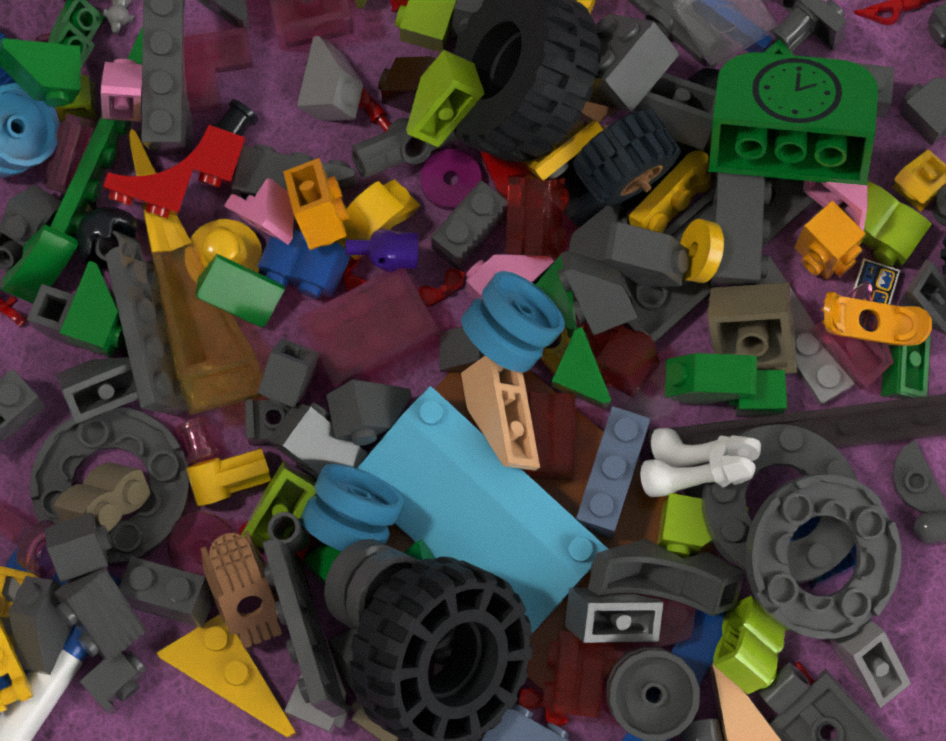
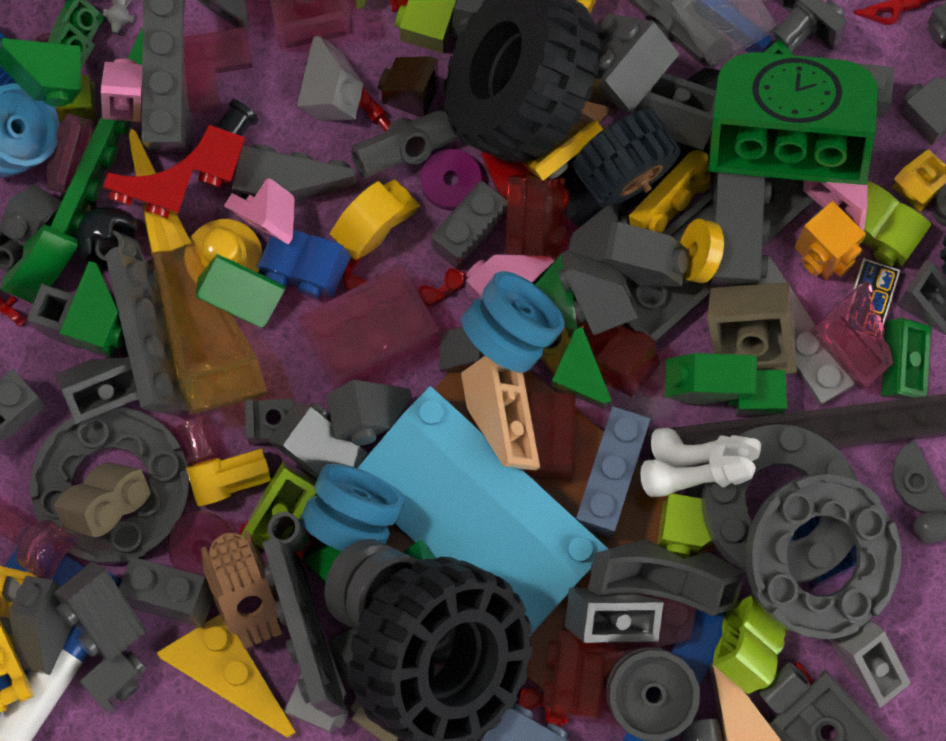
dark grey brick [45,513,112,582] -> none
dark grey slope [258,338,318,408] -> none
light orange brick [283,158,349,250] -> none
dark purple piece [346,229,418,273] -> none
lime slope [406,50,485,147] -> none
light orange piece [821,292,932,346] -> none

